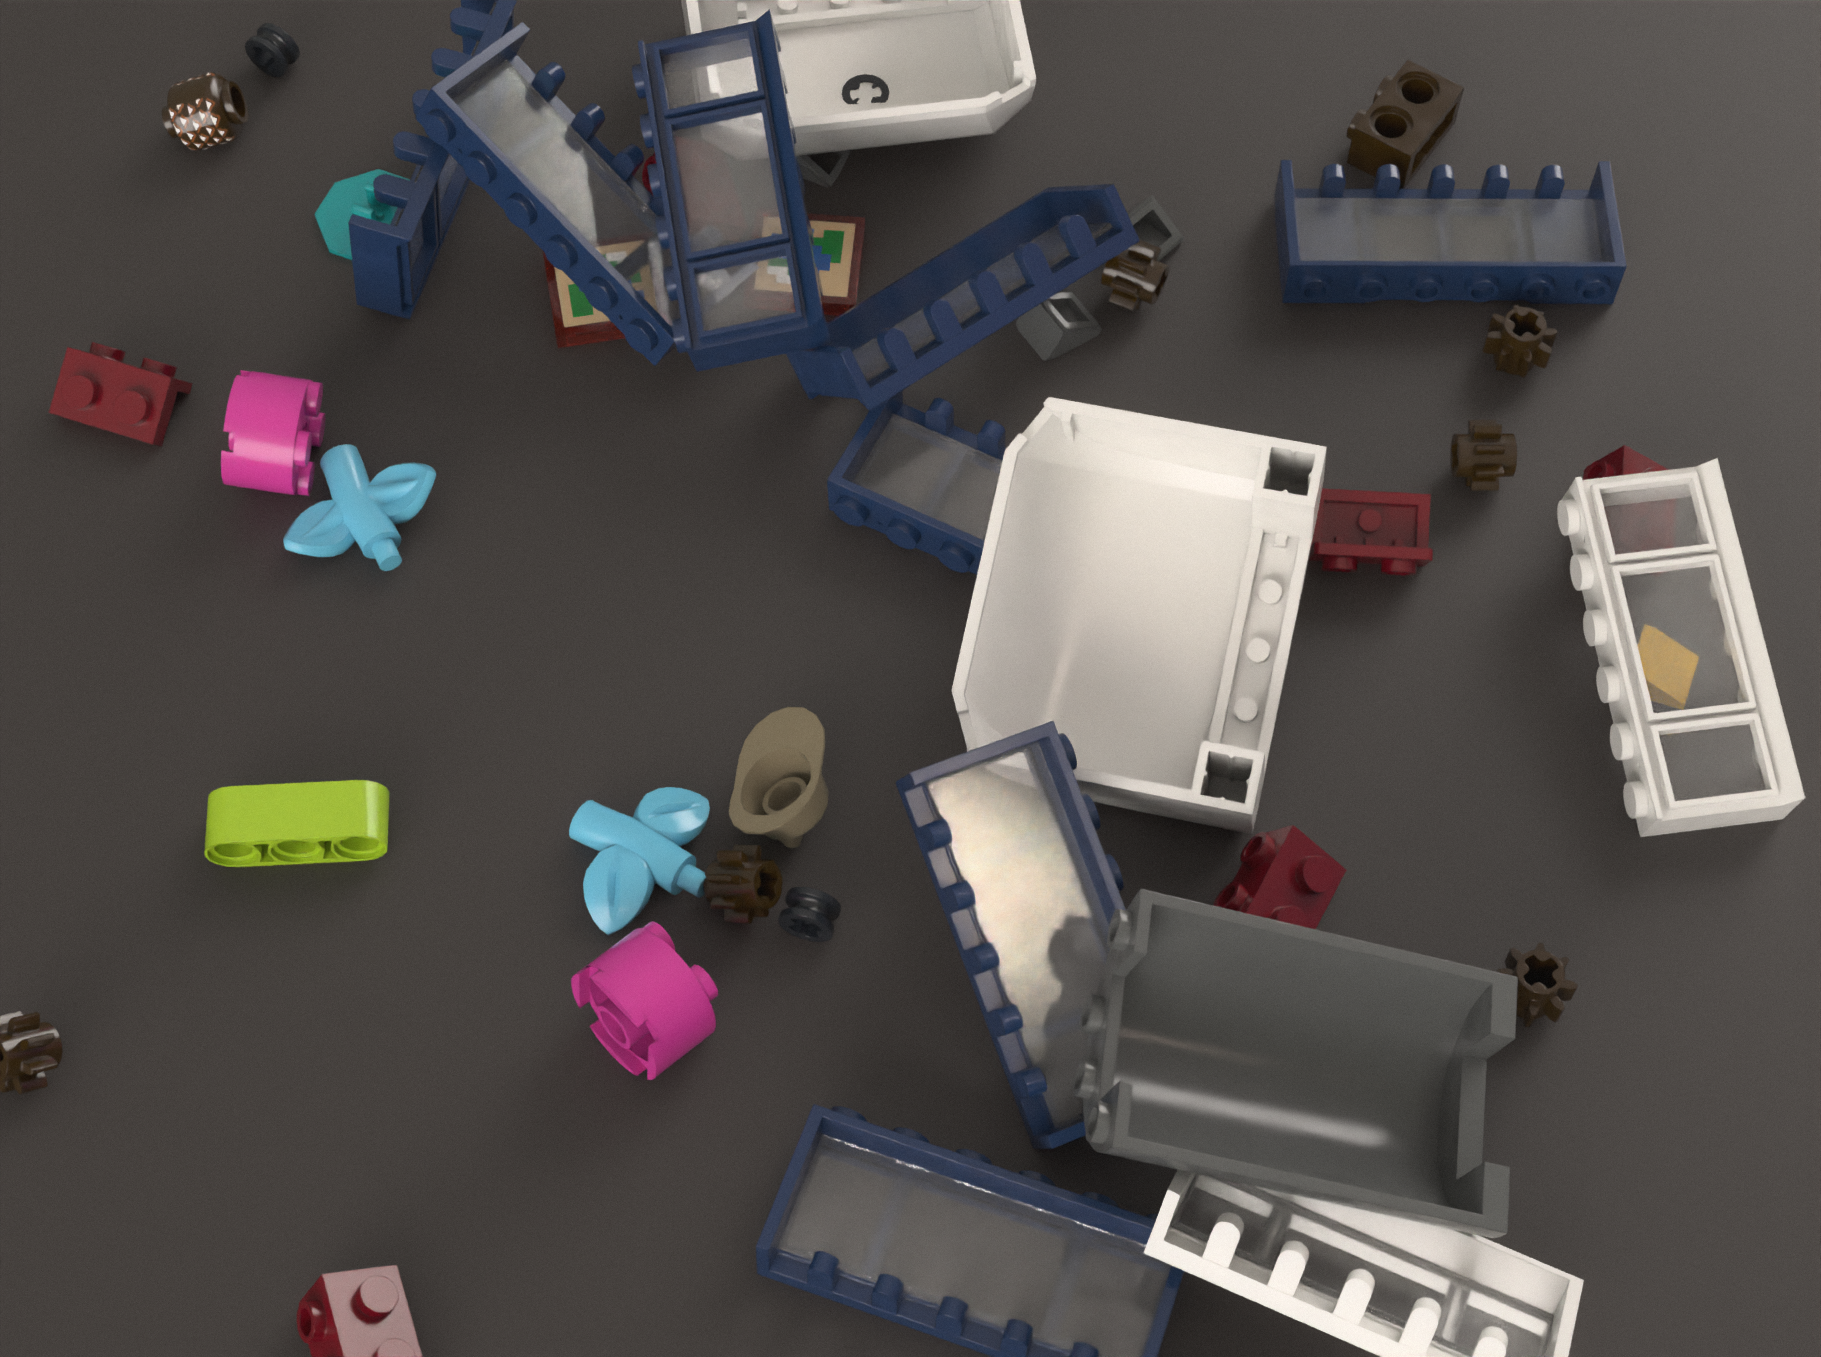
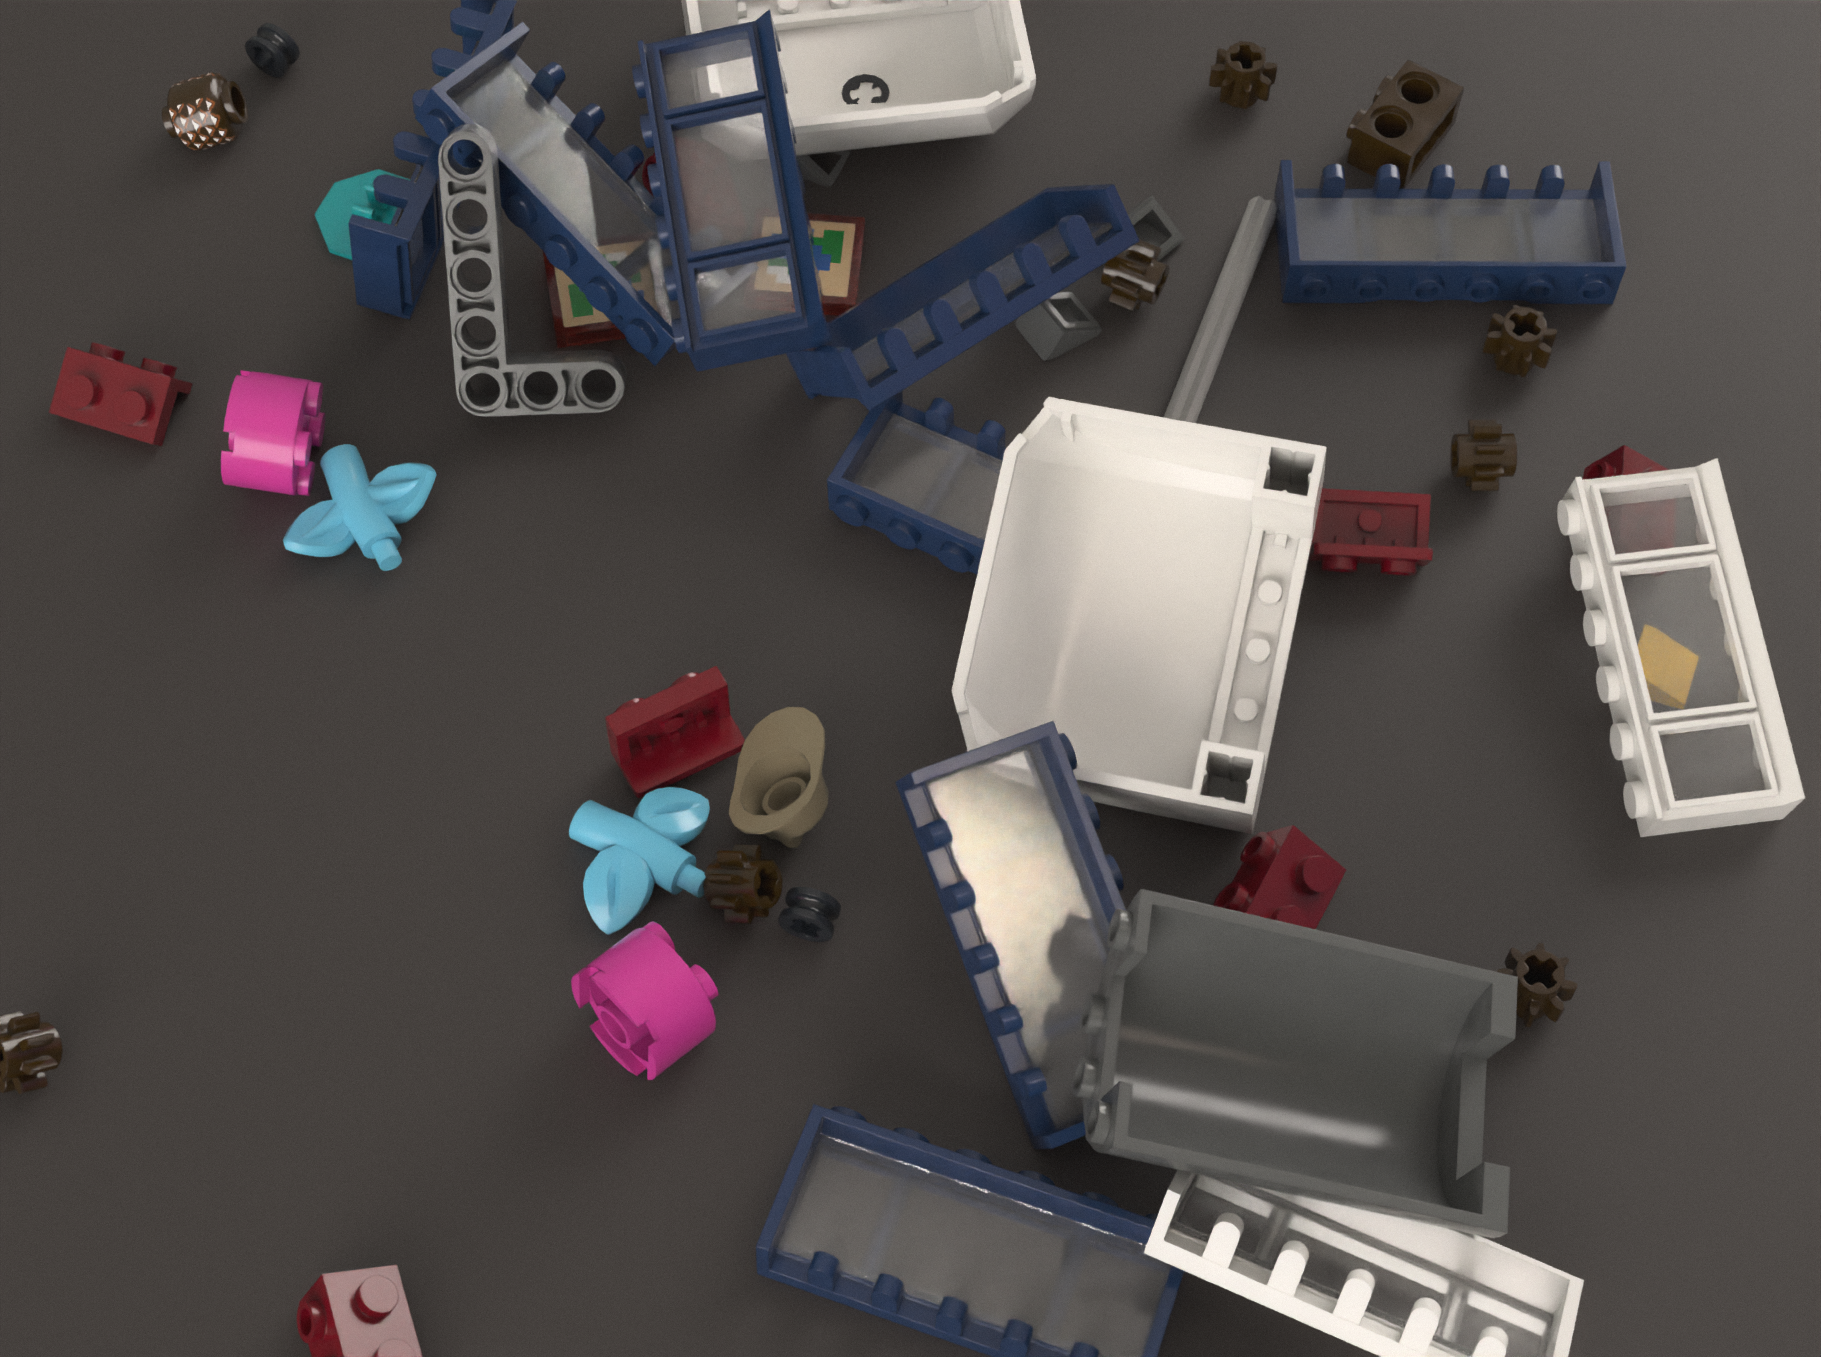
lime beam [204,780,389,867] -> none
none -> dark grey beam [438,124,627,417]
none -> dark red bracket [605,666,745,798]
none -> light grey axle [1164,196,1278,423]
none -> dark brown gear [1209,41,1278,109]

